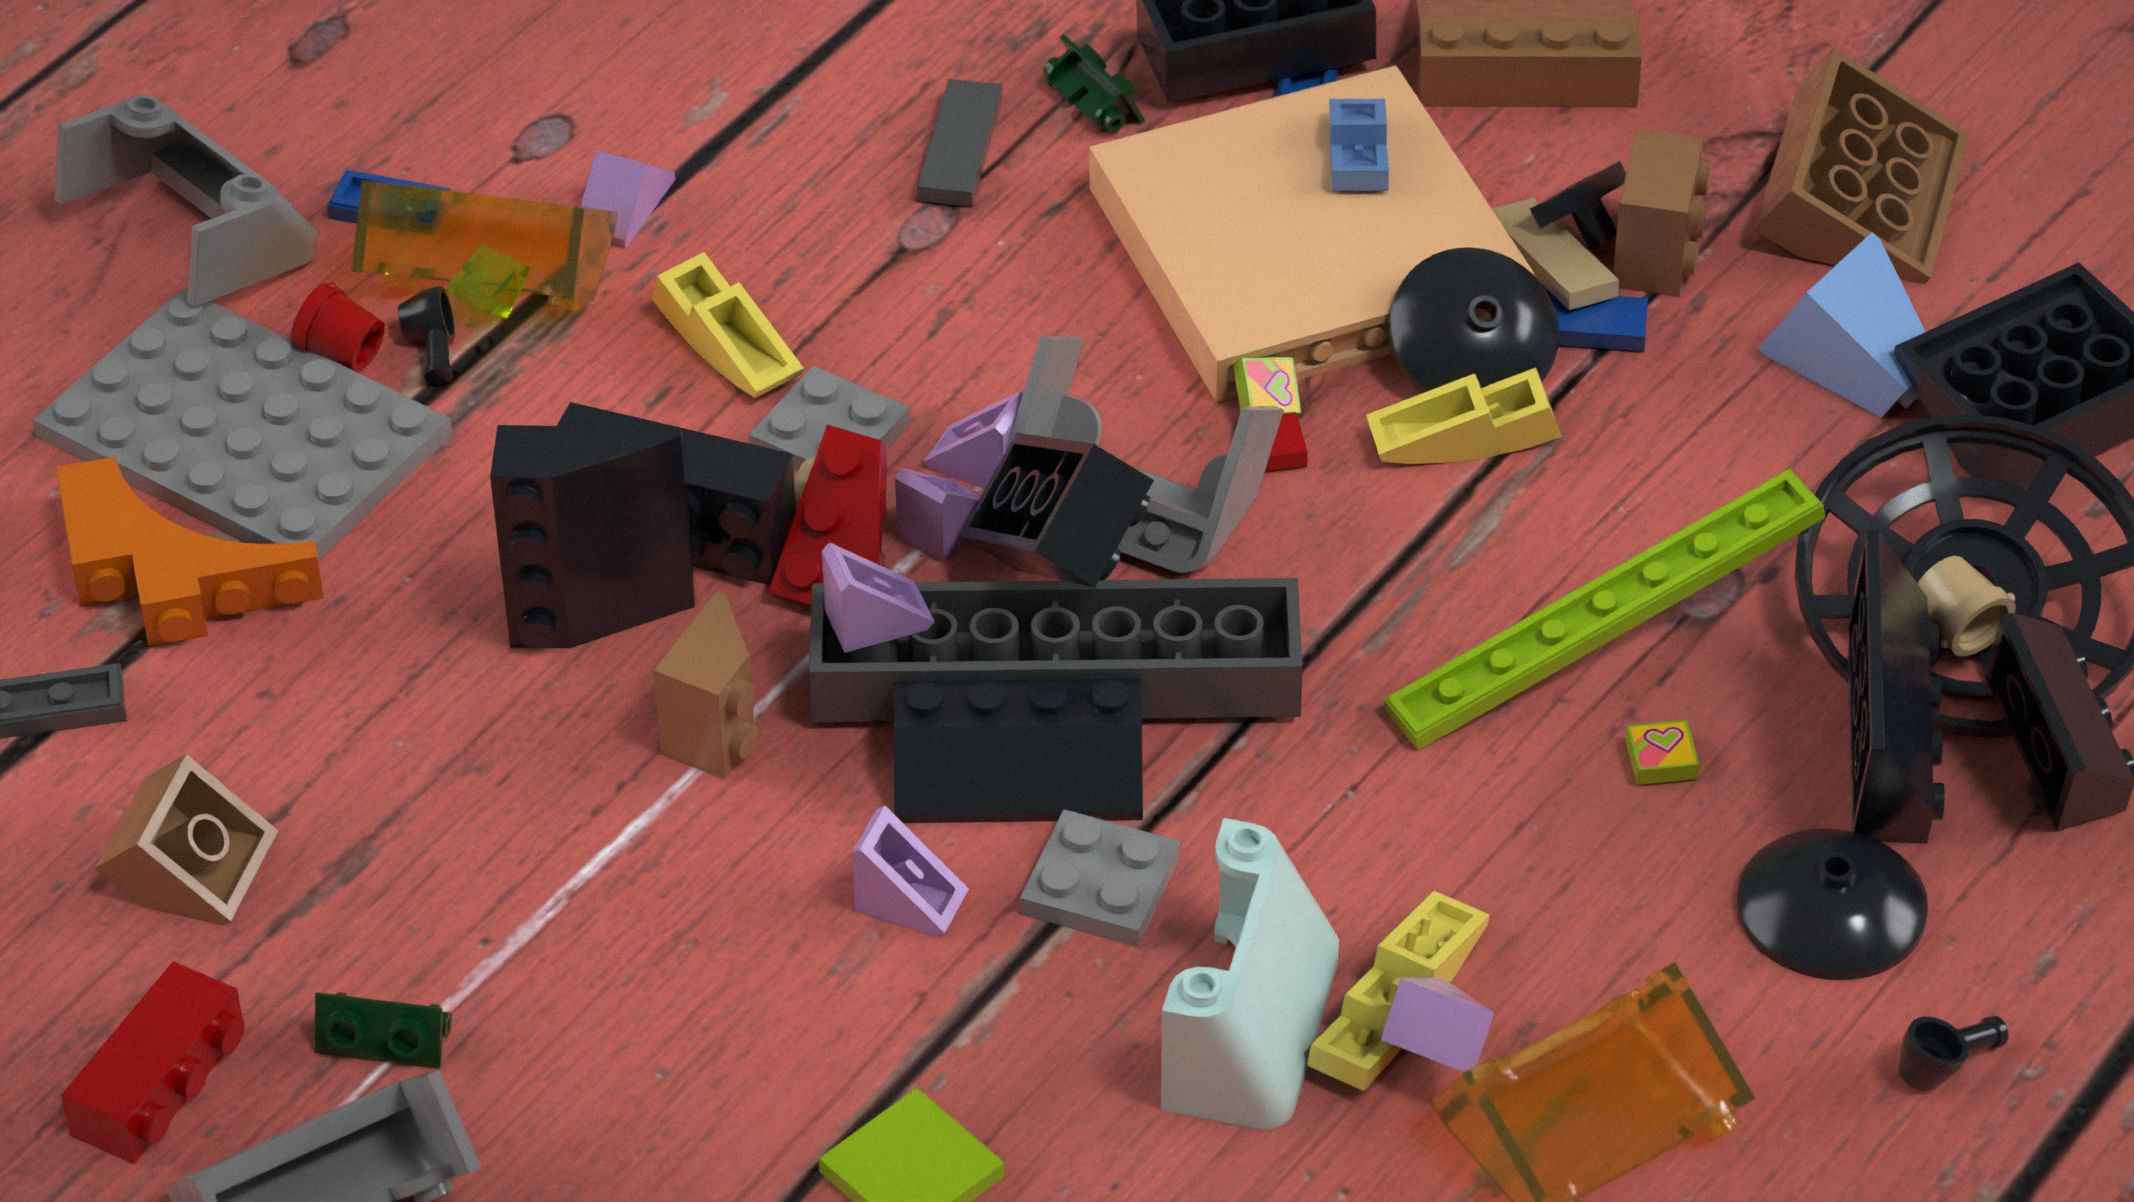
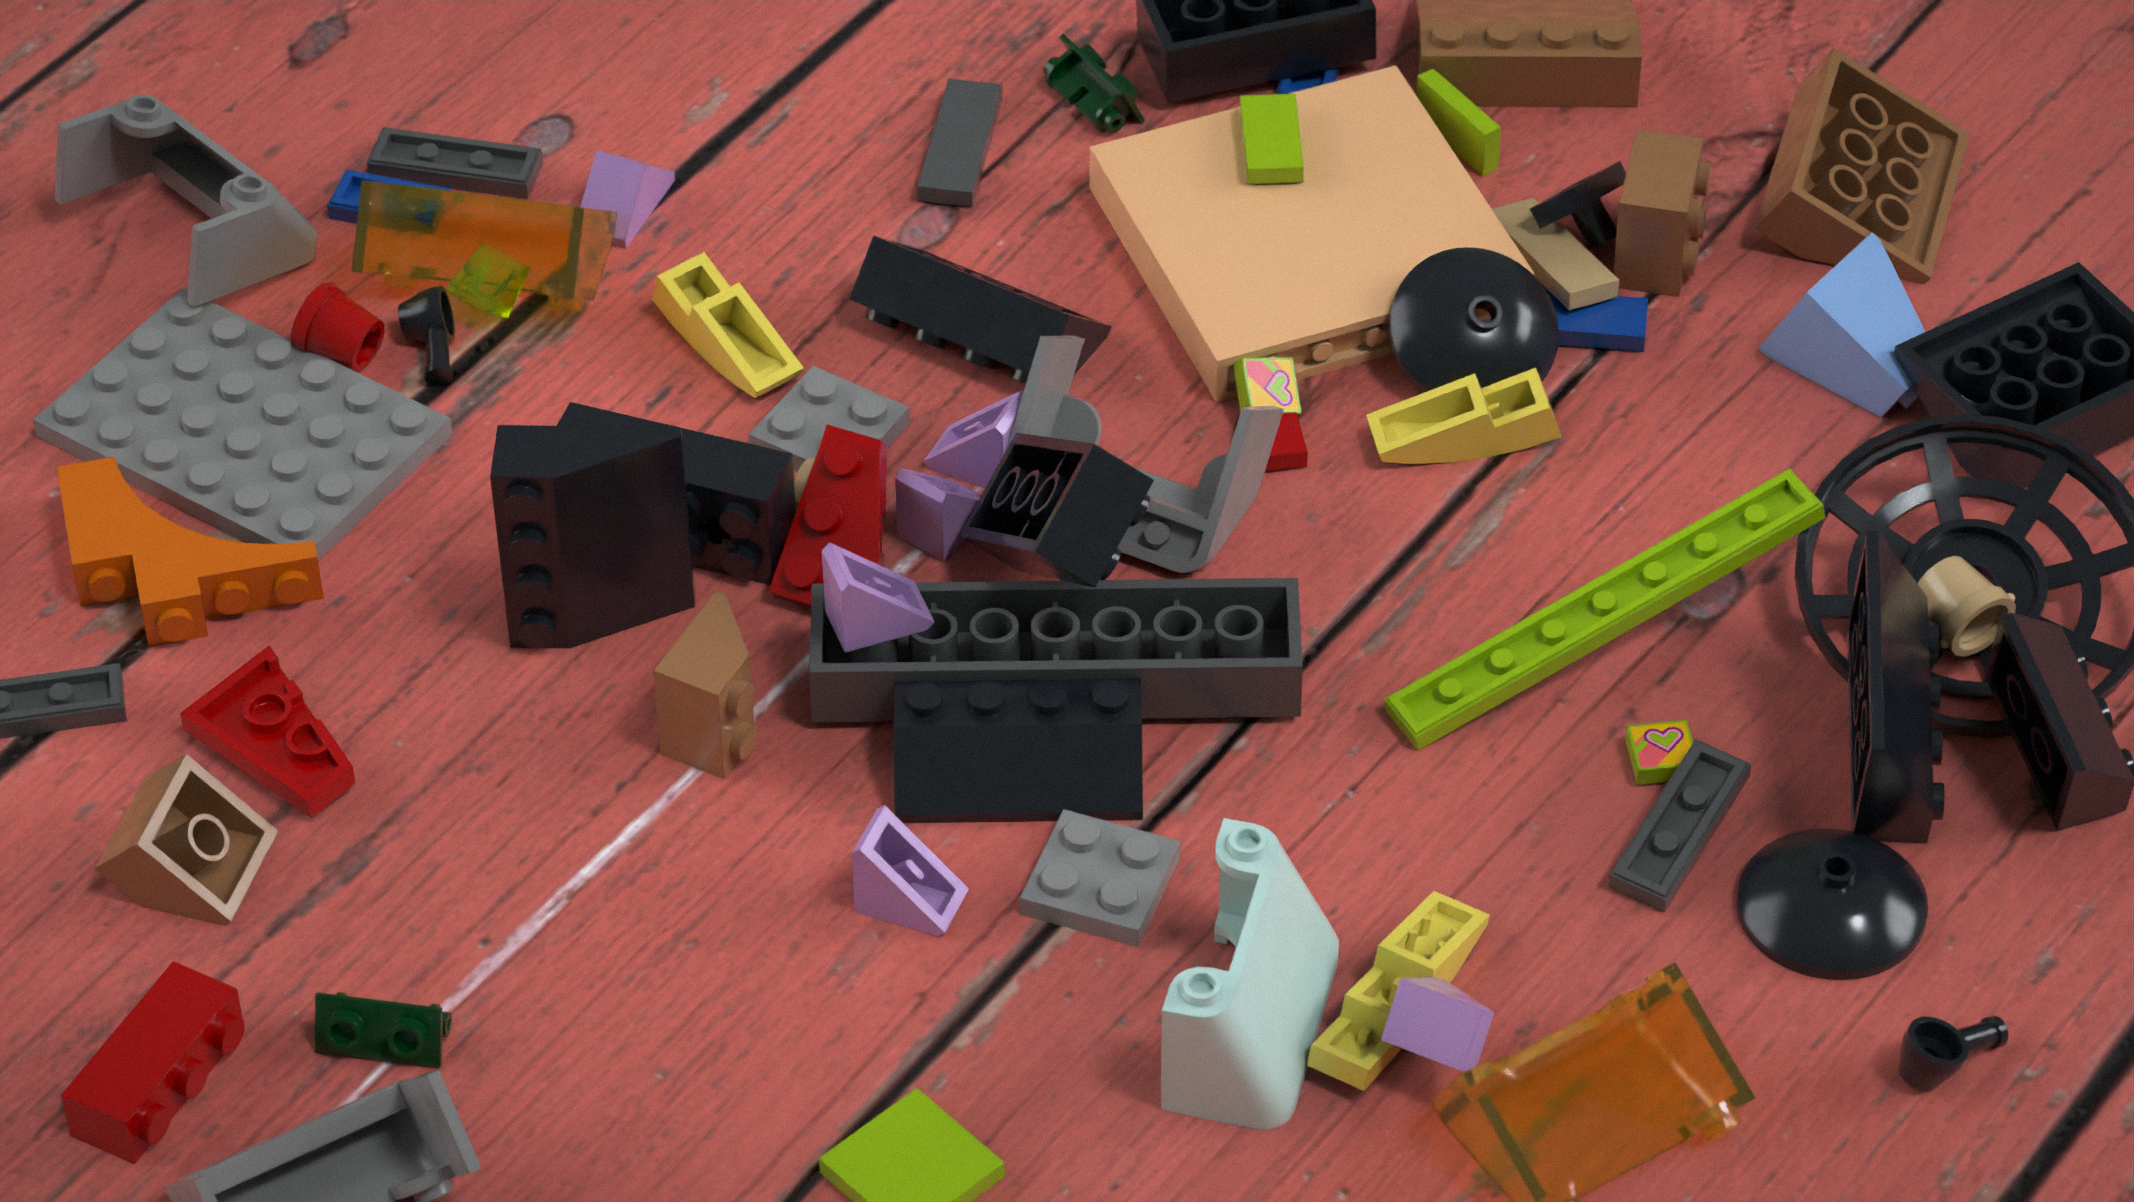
medium blue slope [1329,99,1389,191] -> none
none -> red wing [180,645,355,818]
none -> dark grey tile [367,127,543,199]
none -> black slope [849,235,1111,384]
none -> lime tile [1240,94,1304,184]
none -> lime tile [1416,68,1501,177]
none -> dark grey tile [1608,739,1751,913]

